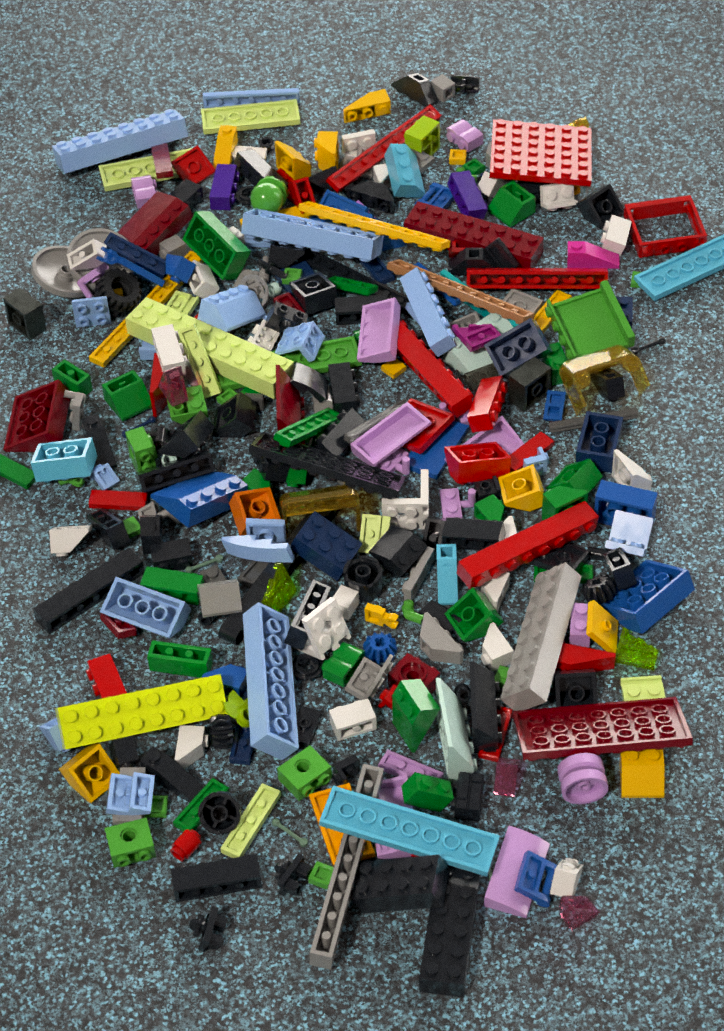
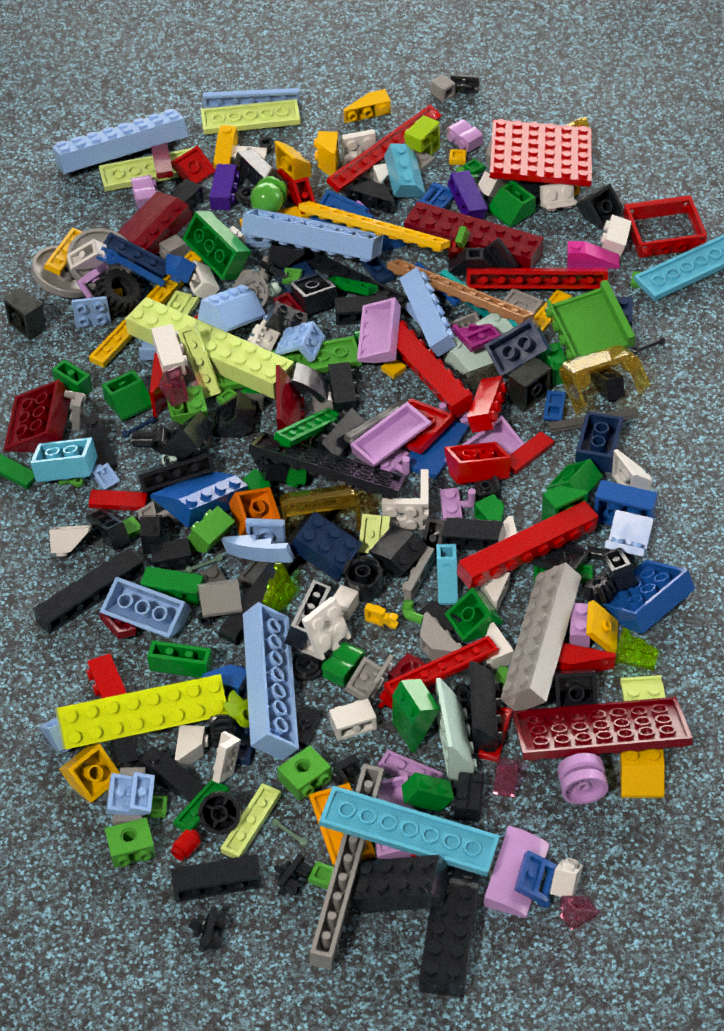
bright green brick [125,426,157,472] -> none
black slope [308,165,338,193] -> none
blue gear [363,631,397,665] -> none
black slope [391,73,438,107] -> none
yellow slope [498,464,544,512] -> none
light blue bracket [523,447,549,474] -> none
none -> yellow tile [44,227,82,276]
none -> bright green slope [187,506,235,553]
none -> white bracket [212,731,241,784]
none -> red tile [383,635,499,699]
none -> bright green tile [455,226,470,249]

